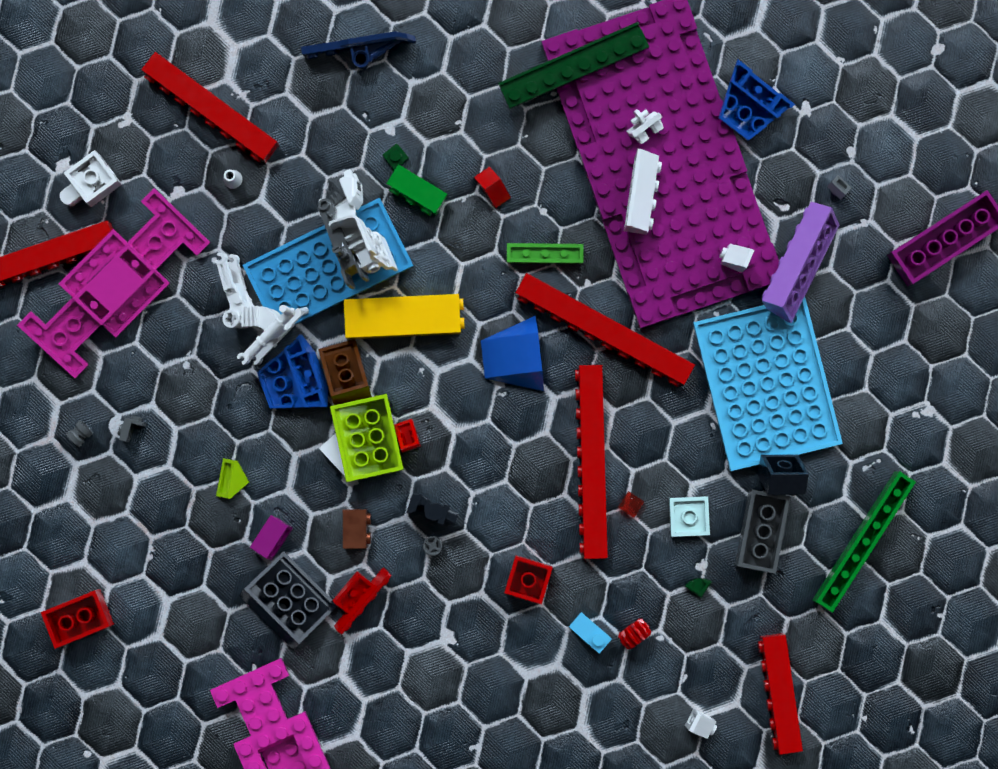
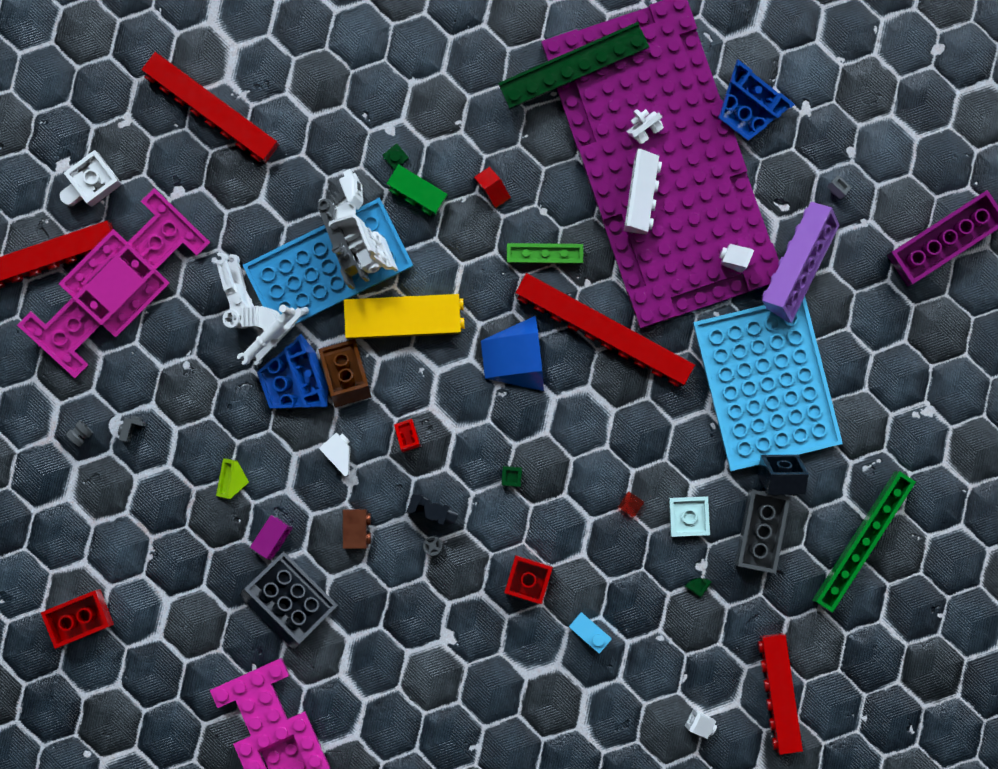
white cone [223,170,242,189] -> none
dark blue piece [301,31,416,69] -> none
lime slope [330,394,404,482] -> none
red bracket [332,567,391,635] -> none
red brick [575,365,608,559] -> none
red gear [618,619,651,649] -> none
none -> dark green plate [501,466,522,487]

